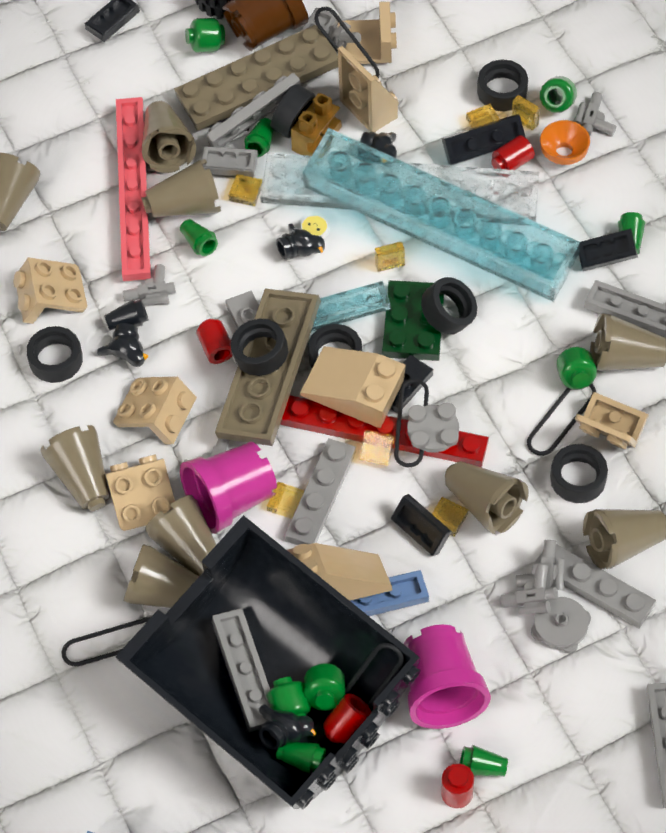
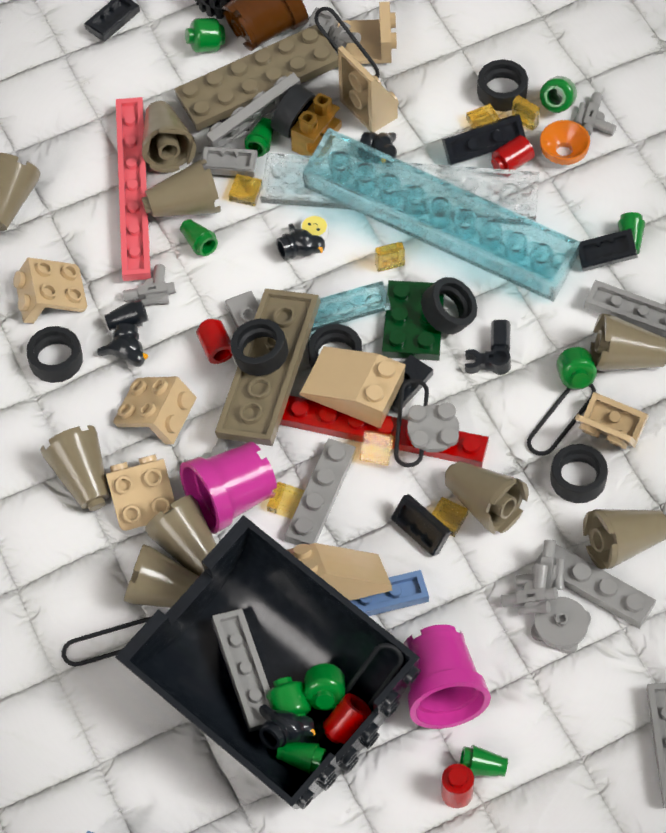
none -> black bar [465,320,511,375]

